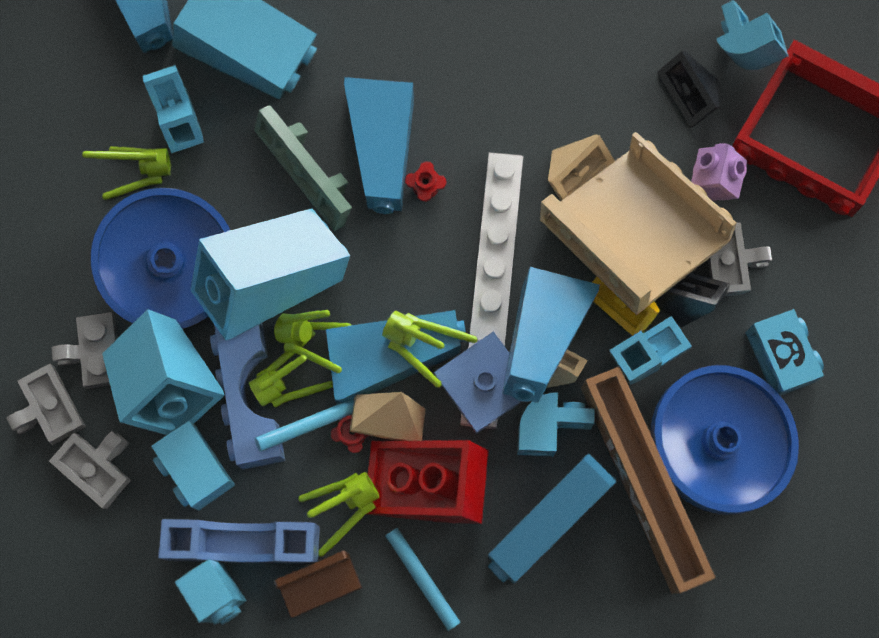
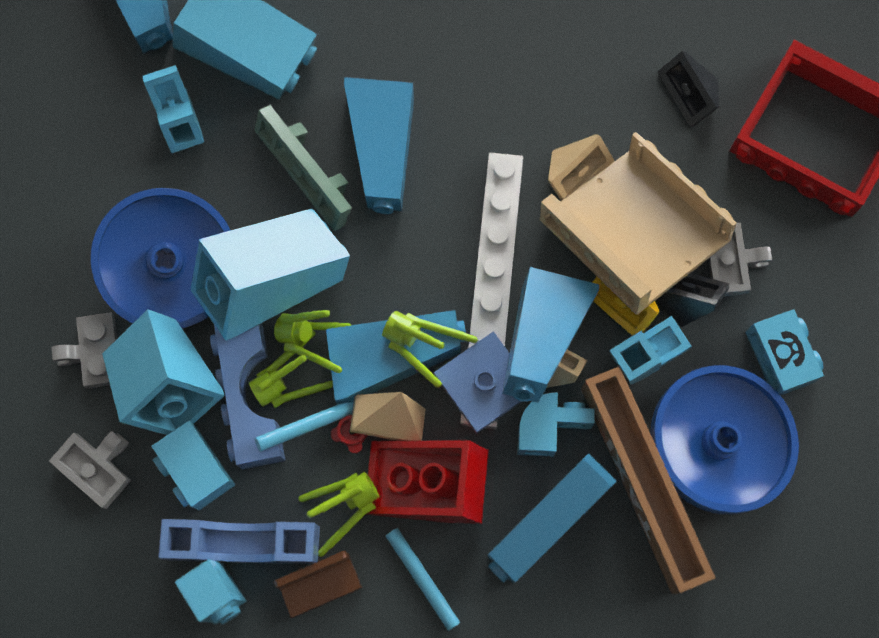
light grey plate [6,363,86,445] -> none
lime plant [82,147,171,200] -> none
red plate [405,162,446,202] -> none
lavender brick [691,144,747,201] -> none
medium azure brick [717,0,788,70] -> none

